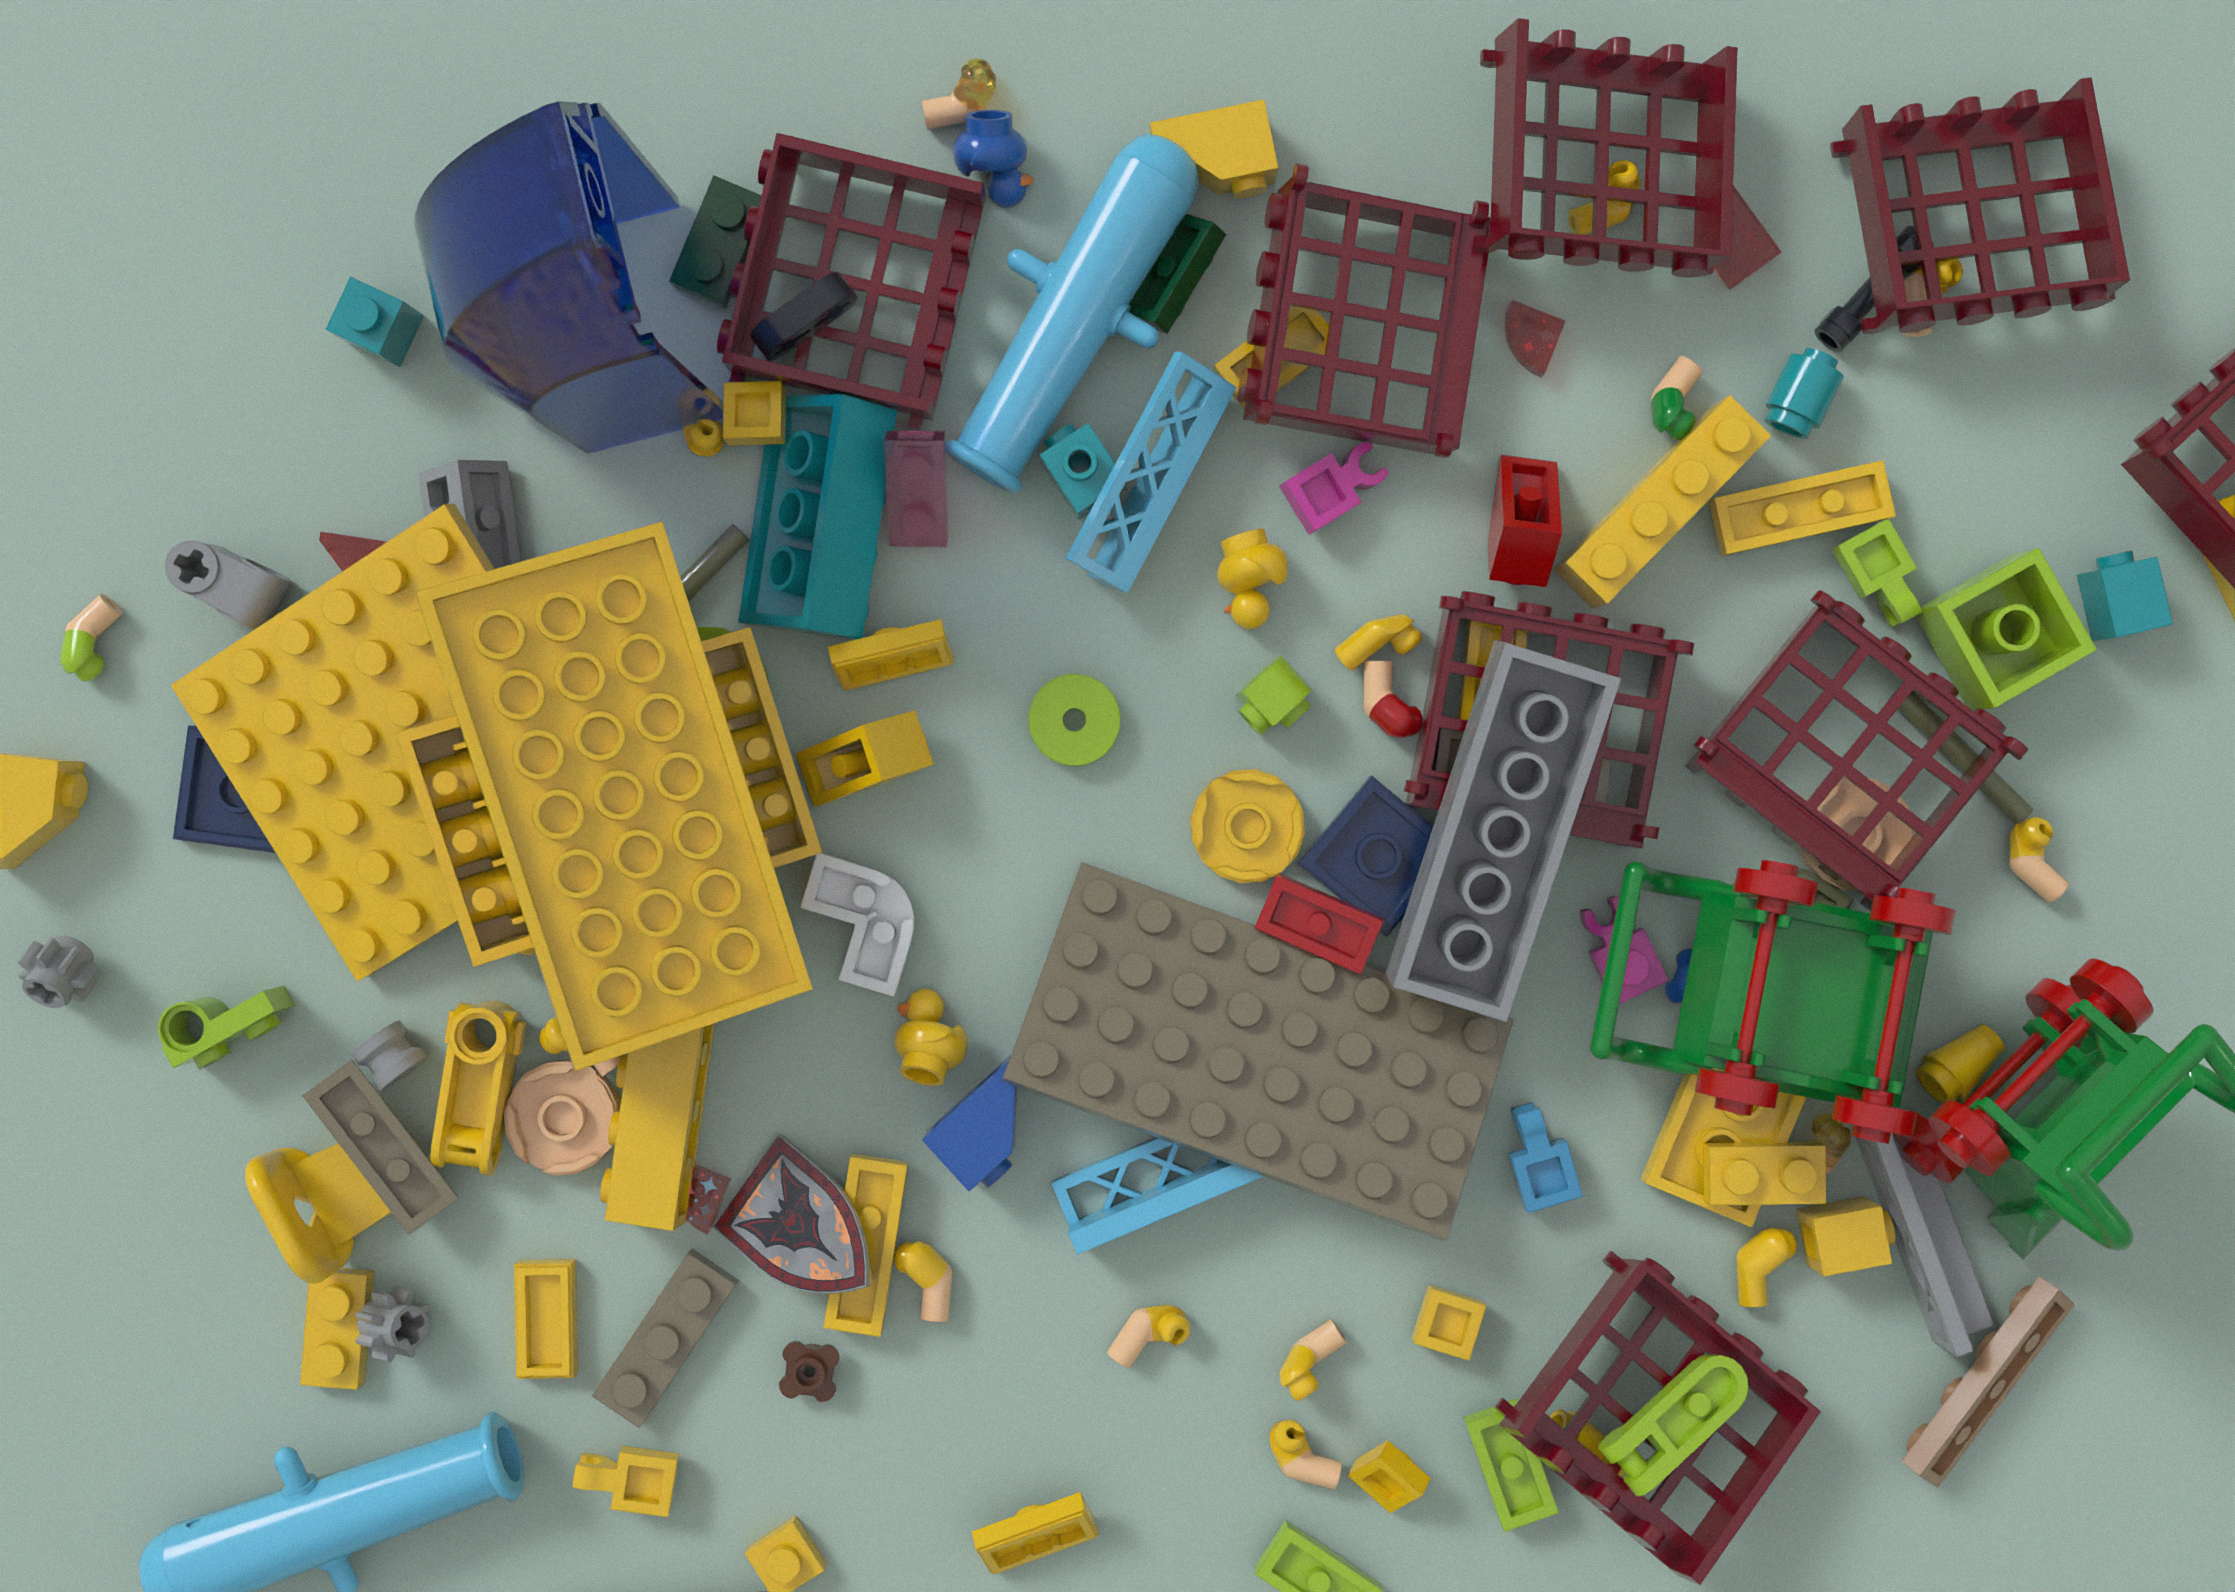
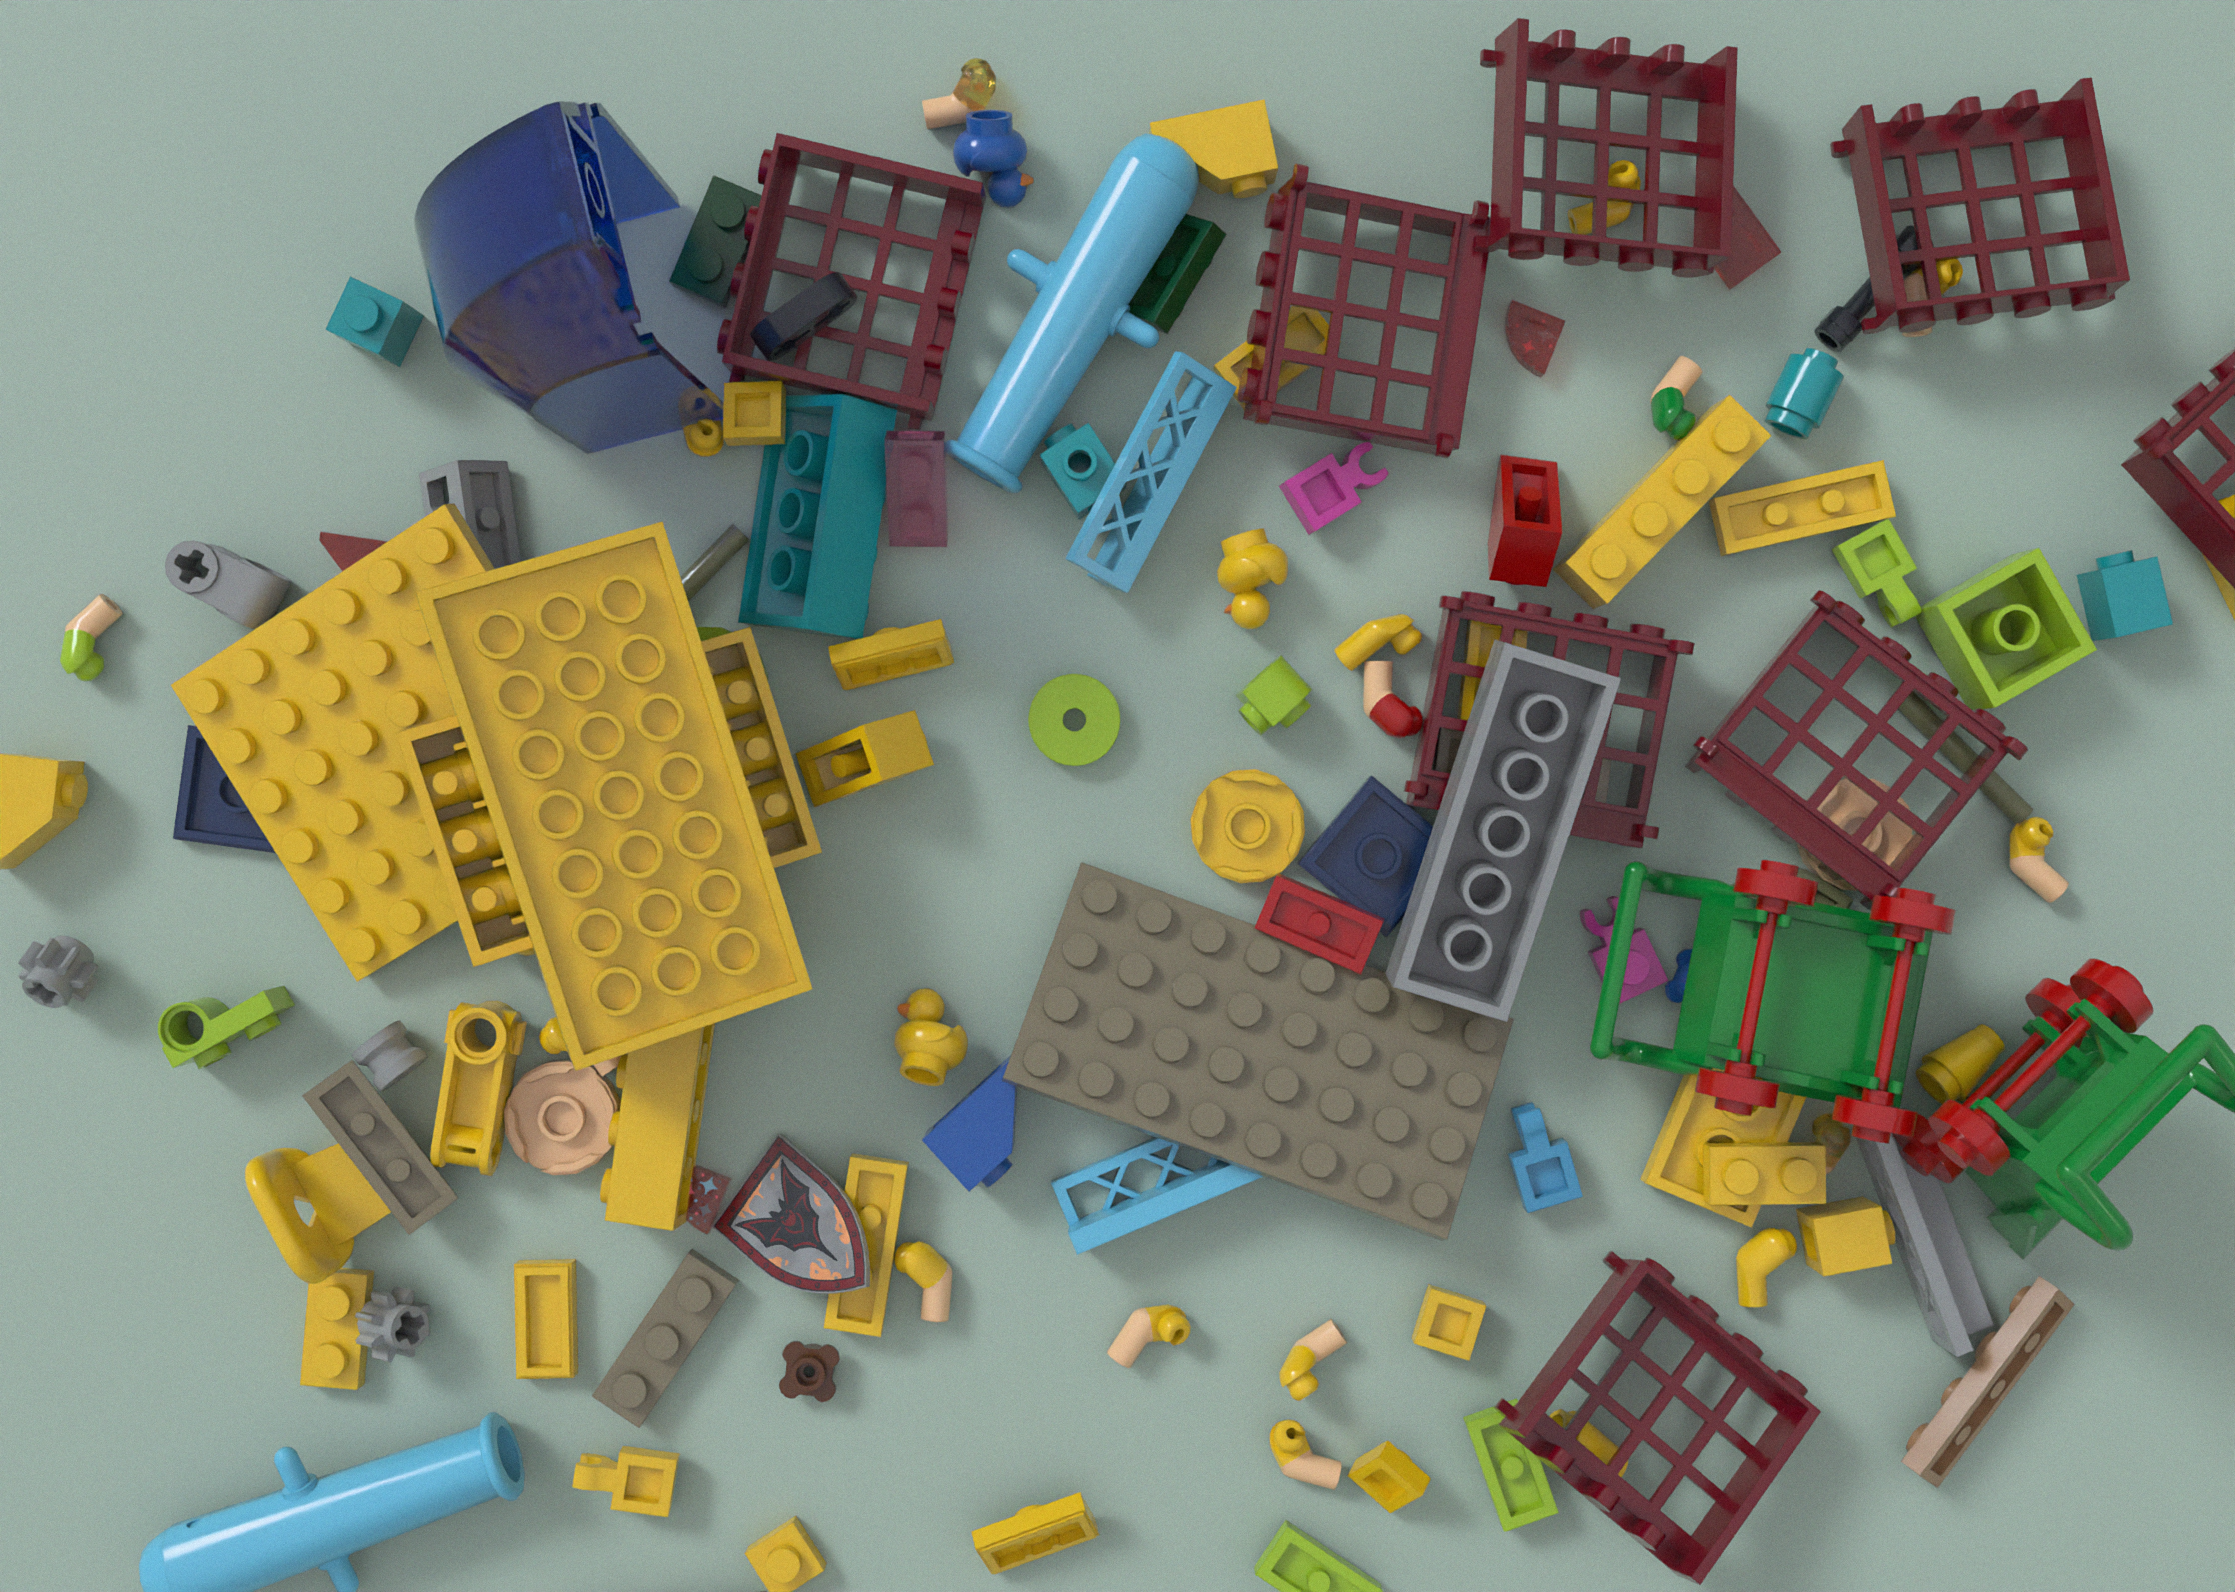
white plate [800,853,915,997] -> none
lime plate [1598,1354,1749,1497] -> none

